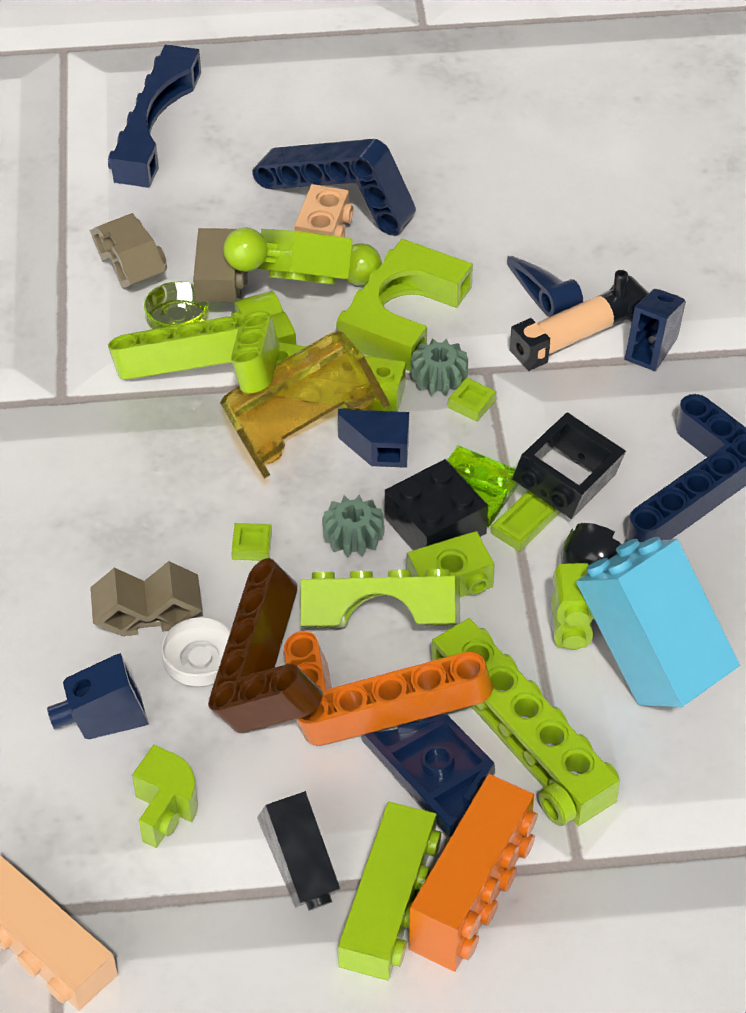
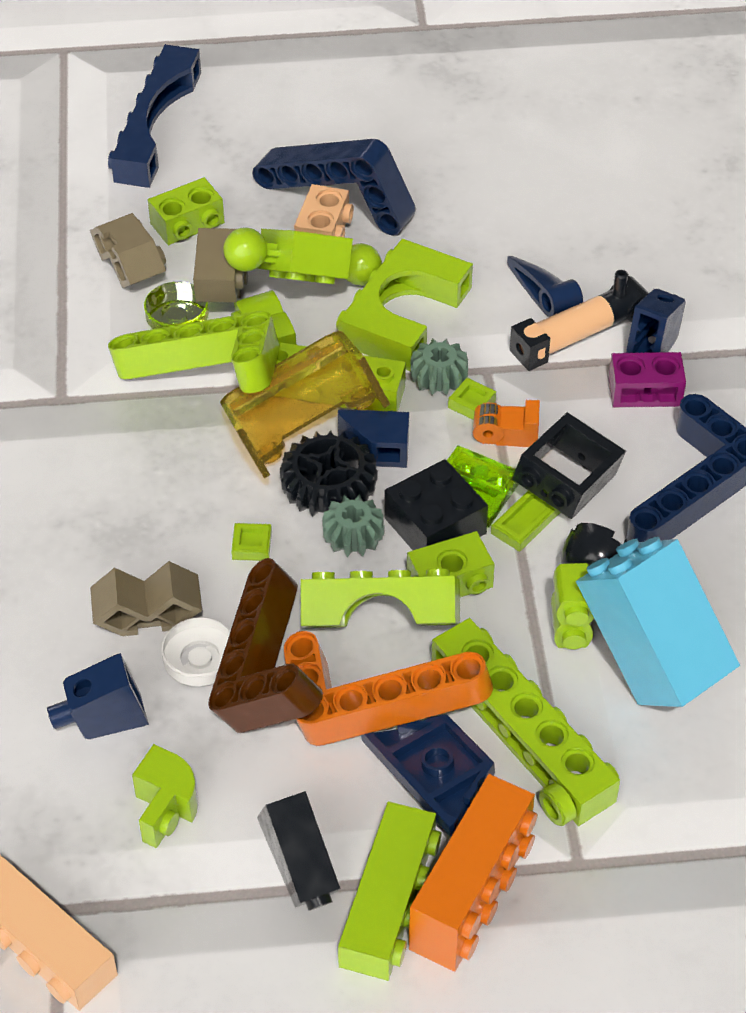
none -> lime brick [147,177,225,246]
none -> black gear [280,429,378,517]
none -> orange leg [473,400,540,447]
none -> magenta brick [609,352,686,408]

